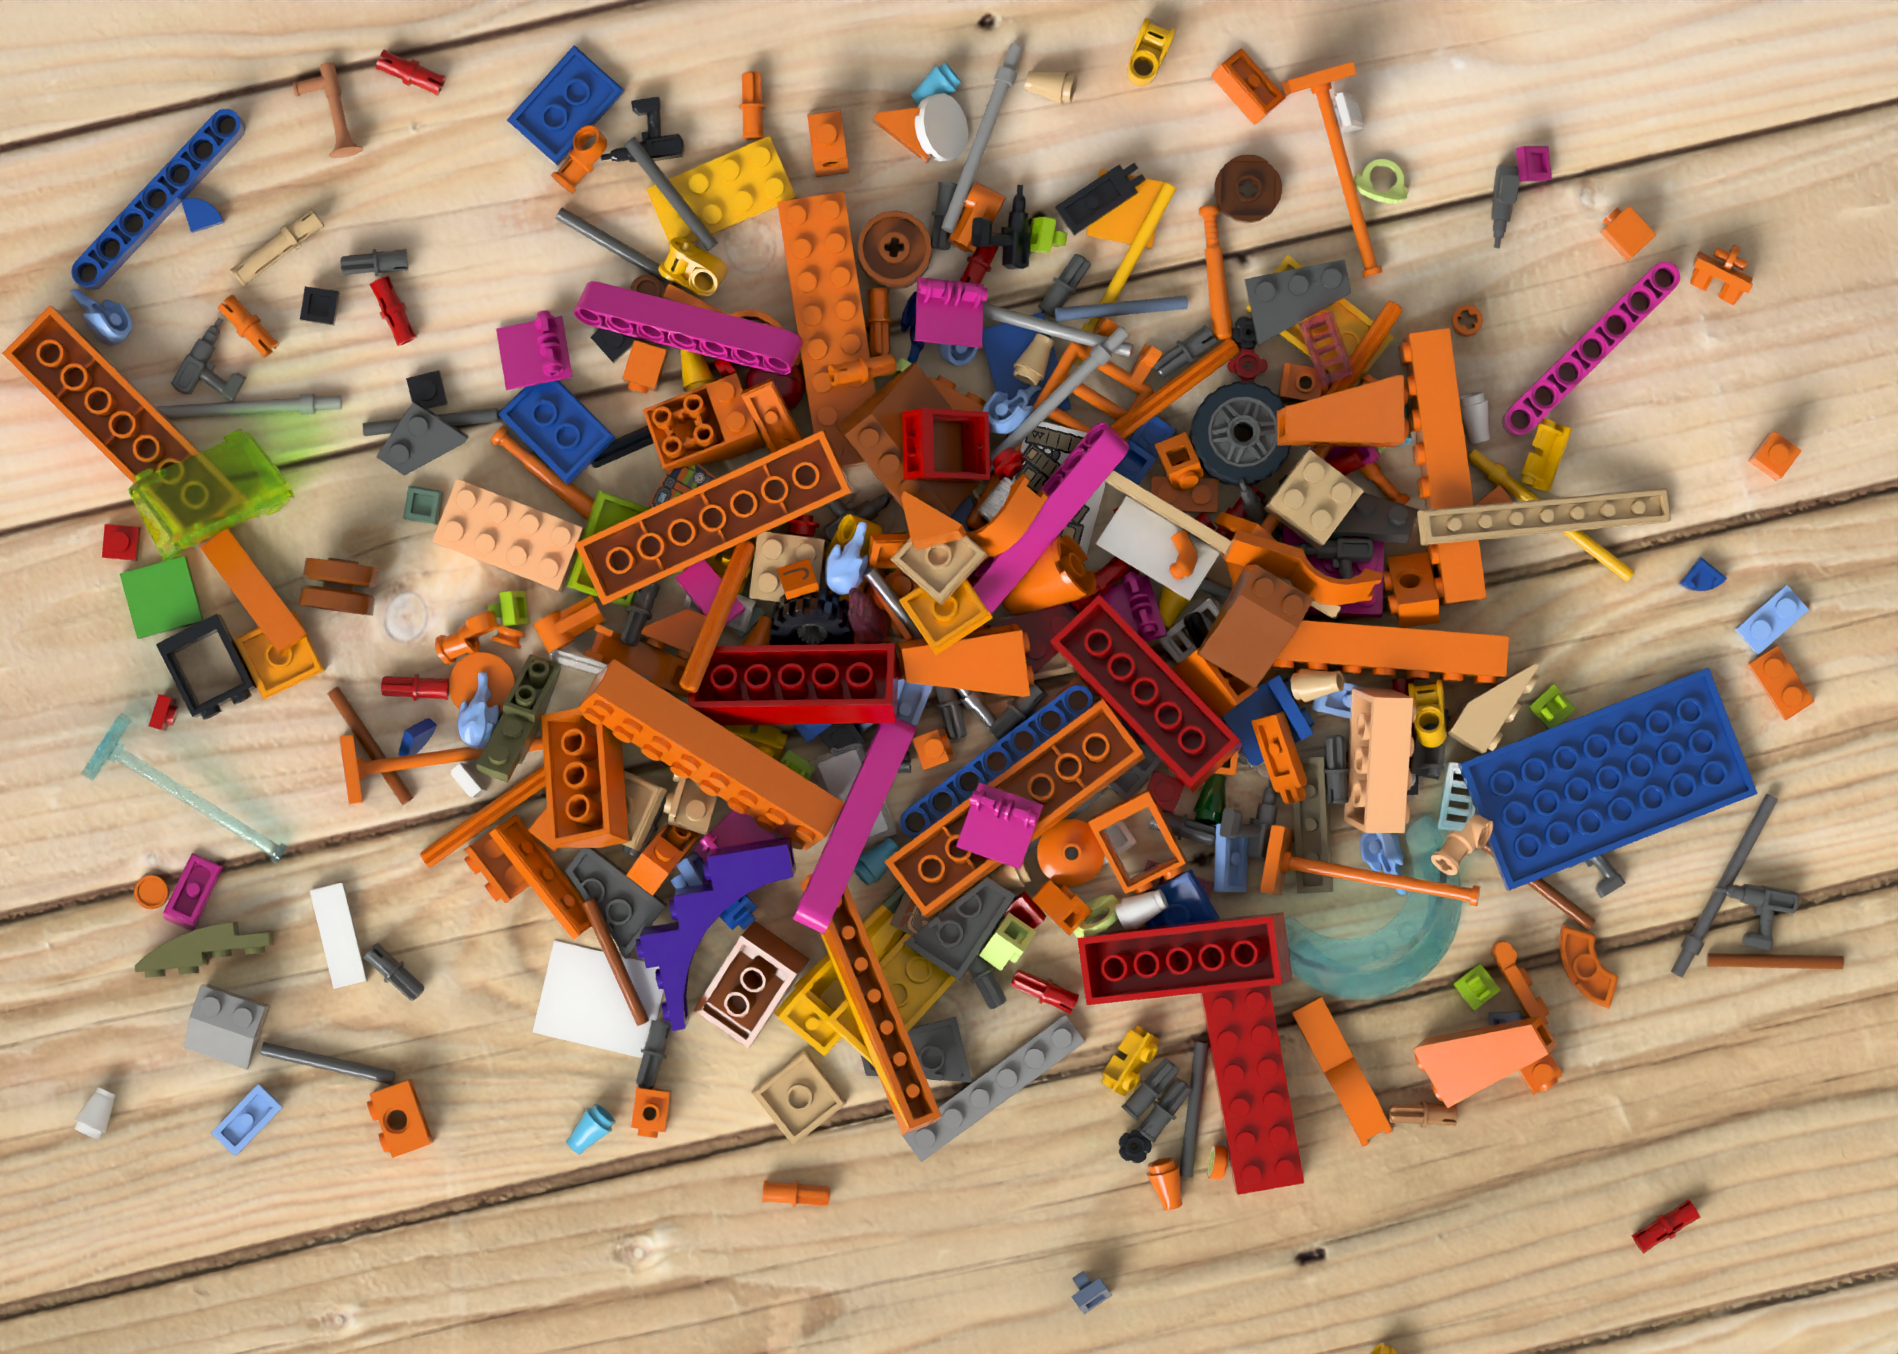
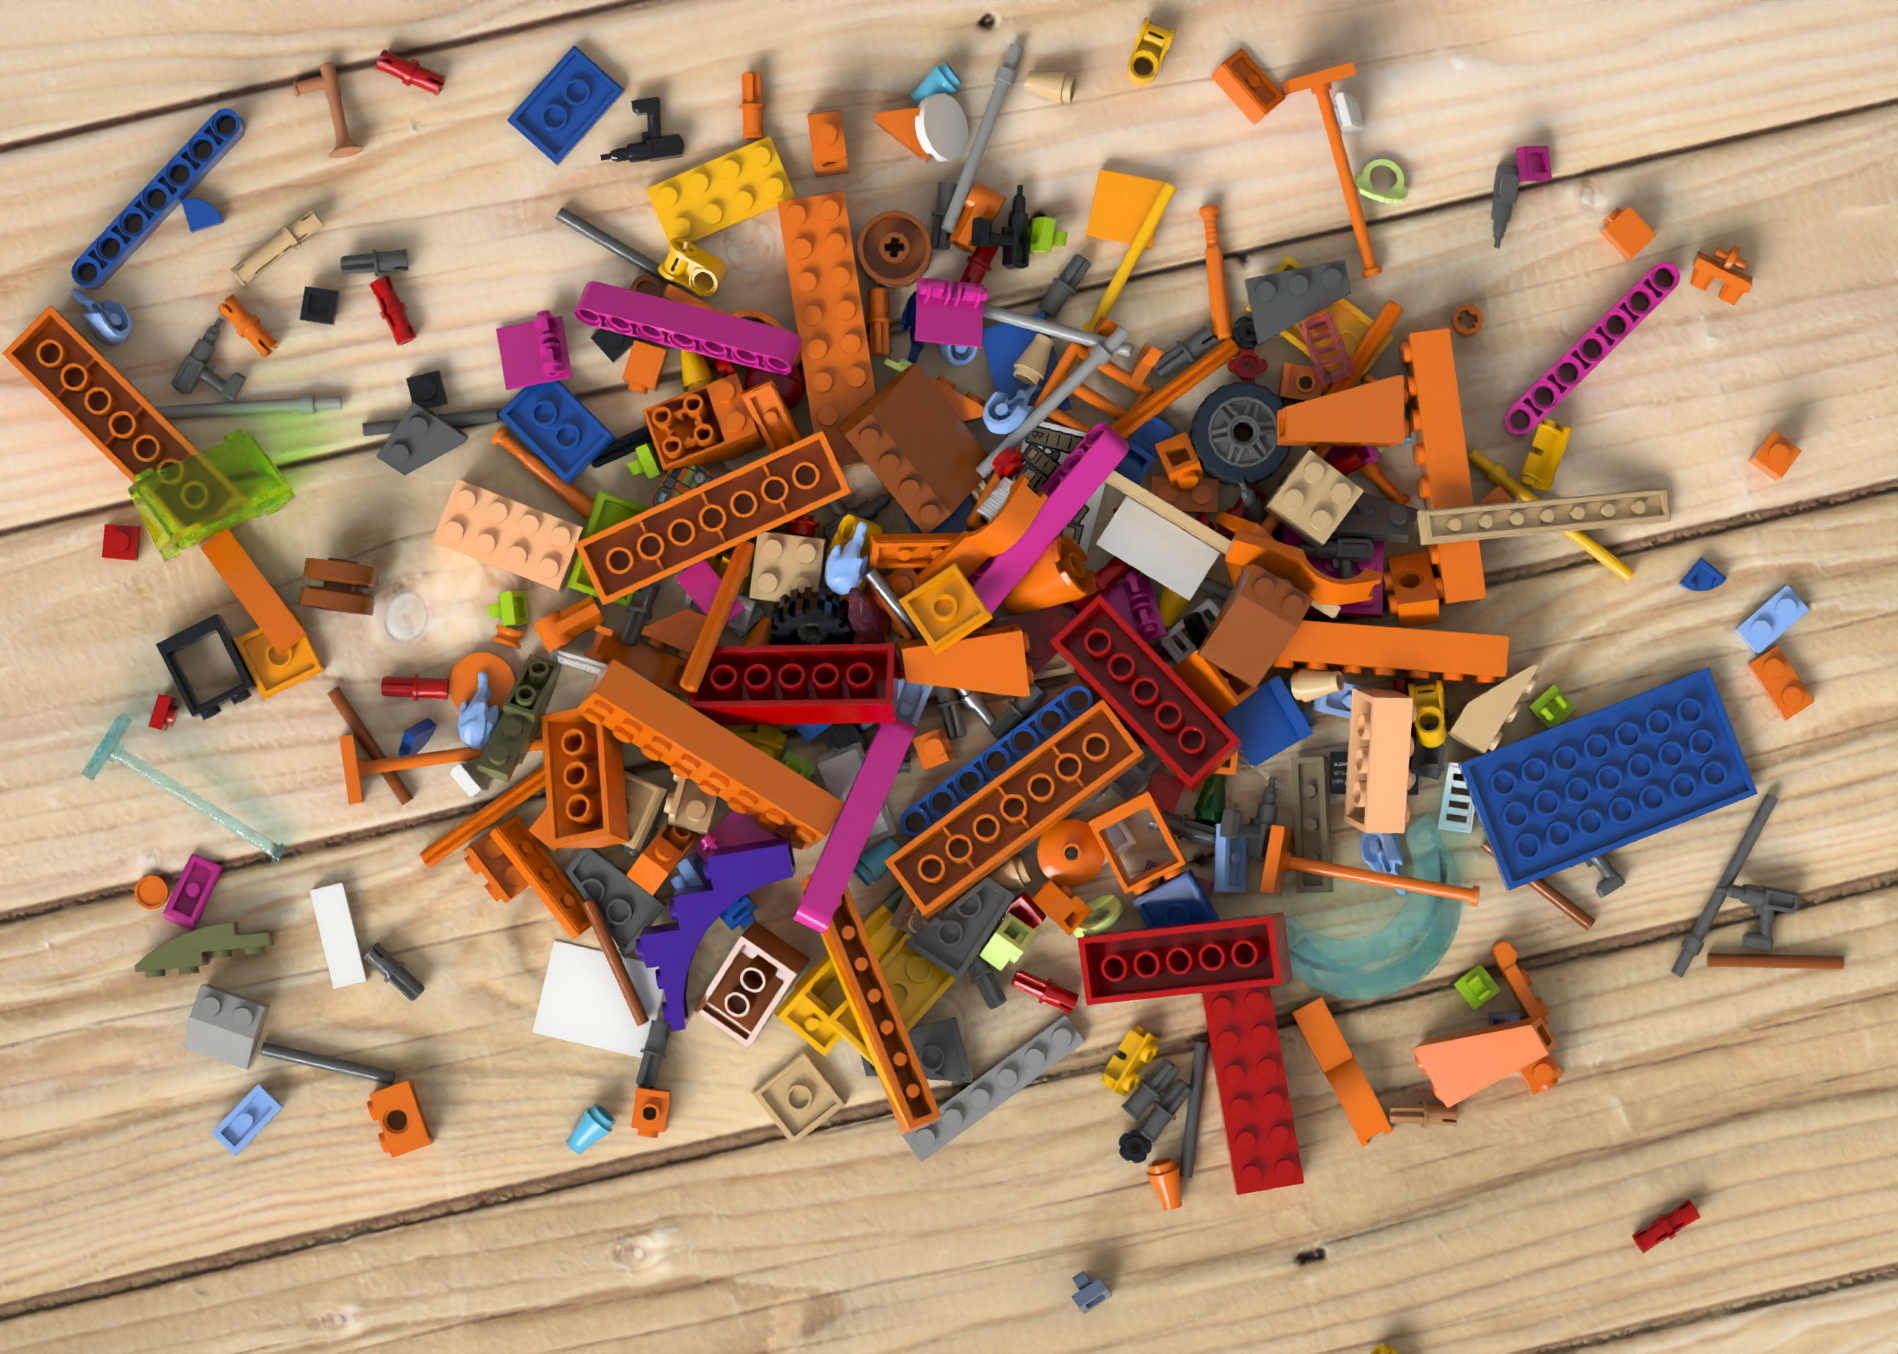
white cone [74,1087,116,1140] -> none
bright green tile [120,556,204,639] -> none
sand green tile [403,486,443,525] -> none
orange connector [435,611,499,665] -> none
orange connector [550,125,607,194] -> none
dark grey bar [624,137,718,251] -> none
orange axle [762,1180,830,1207] -> none
orange tile [777,558,819,600] -> none
orange axle [828,354,897,387] -> none
tan tile [891,509,988,606] -> none
orange slope [901,491,966,550] -> none
red window [902,408,991,483] -> none
dark pink hinge [956,783,1043,869] -> none
black hinge [1055,163,1146,236] -> none
sand blue bar [1055,296,1188,322] -> none
white cone [1115,889,1168,930] -> none
orange arm [1169,530,1198,580] -> none
orange tile [1207,1145,1228,1180] -> none
reddish brown plate [1214,155,1282,223] -> none
orange hinge [1251,711,1307,804] -> none
dark grey axle [1323,735,1350,803] -> none
light nougat connector [1431,814,1493,875] -> none
white cone [1459,392,1490,444] -> none
orange tile [1559,925,1619,1009] -> none
none -> lime tile [627,442,669,479]

